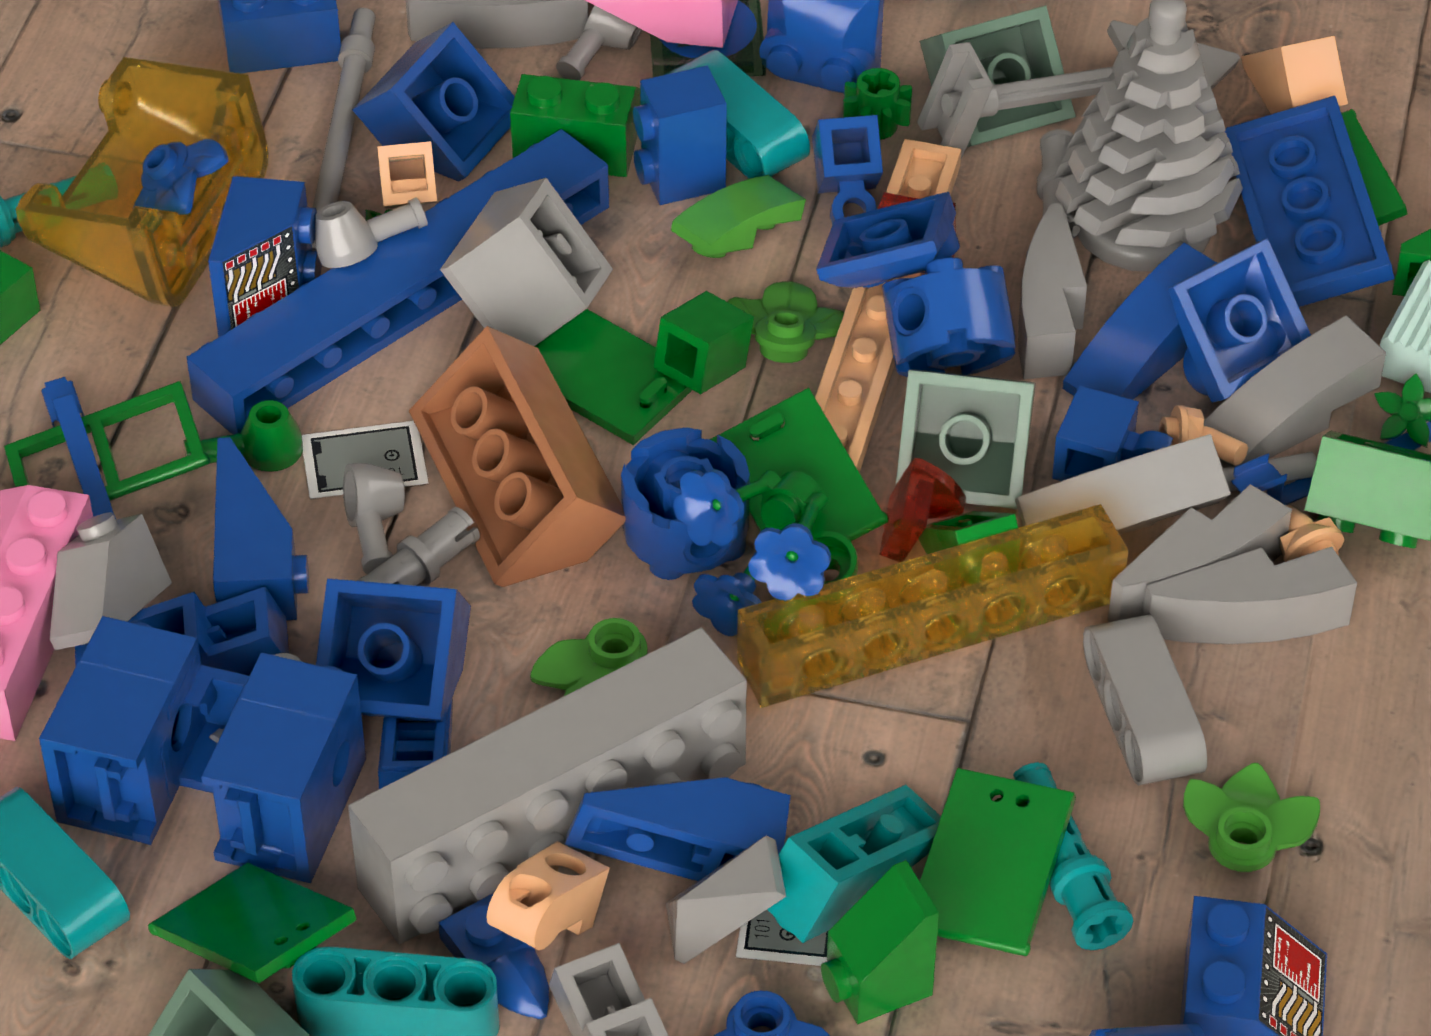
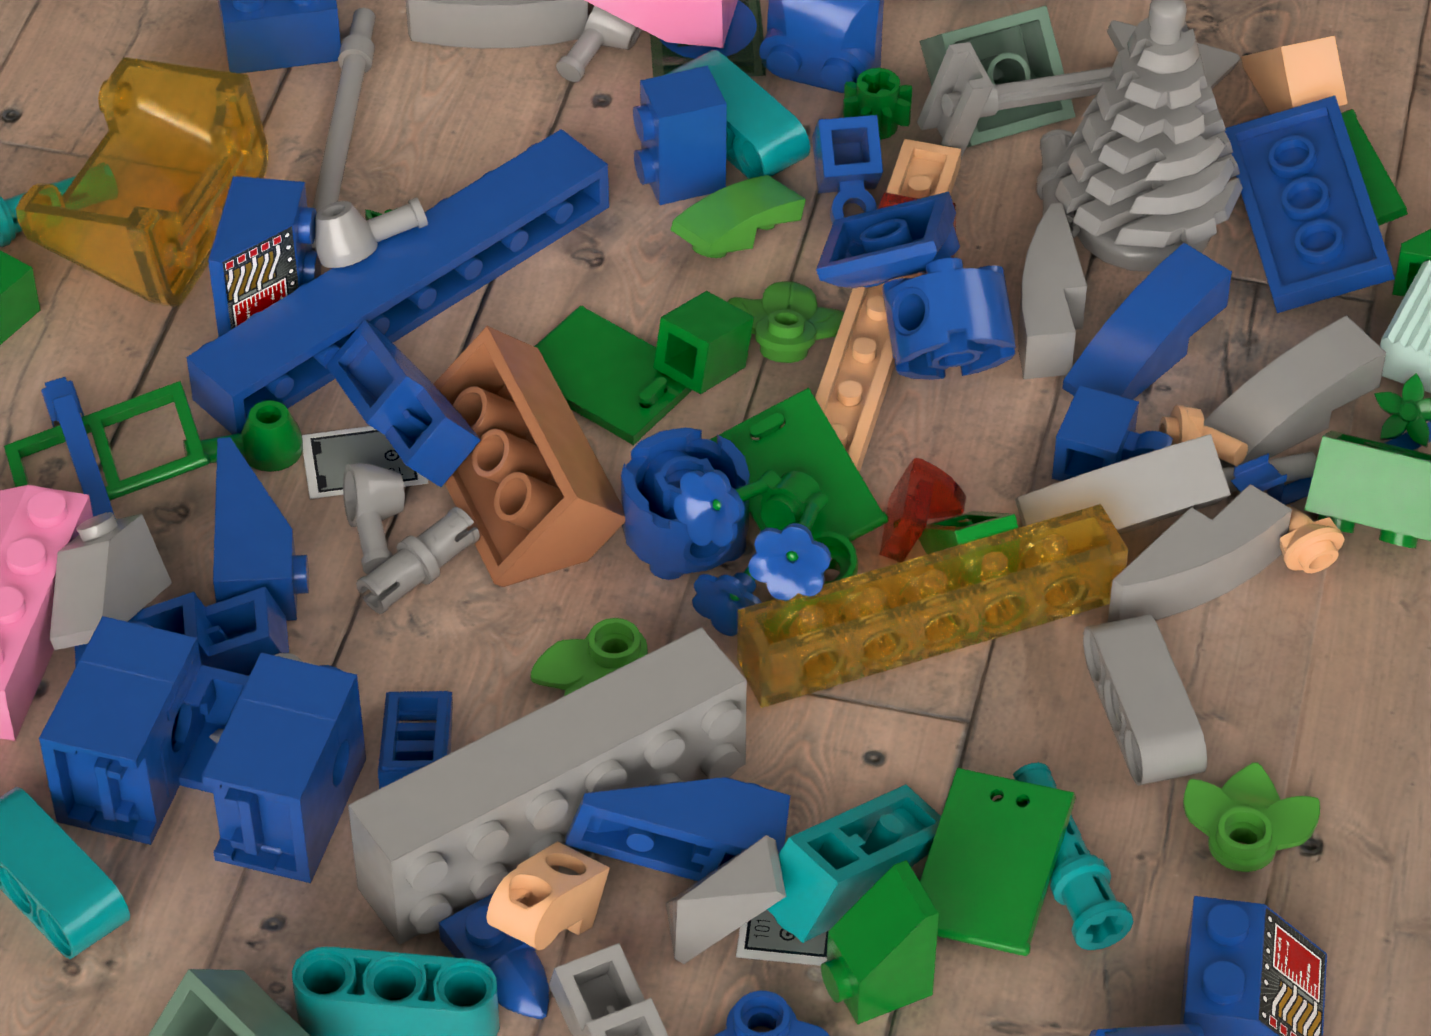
blue plate [132,139,229,234] -> none
green container [148,862,357,984] -> none
blue slope [316,578,471,722] -> none
blue slope [352,22,515,182] -> none
light nougat leg [377,141,437,207] -> none
light grey slope [440,178,613,346] -> none
green slope [510,74,640,177] -> none
sand green slope [894,369,1036,509] -> none
light grey slope [1142,547,1357,644] -> none
blue slope [1167,238,1311,403] -> none
none -> blue slope [326,320,481,487]

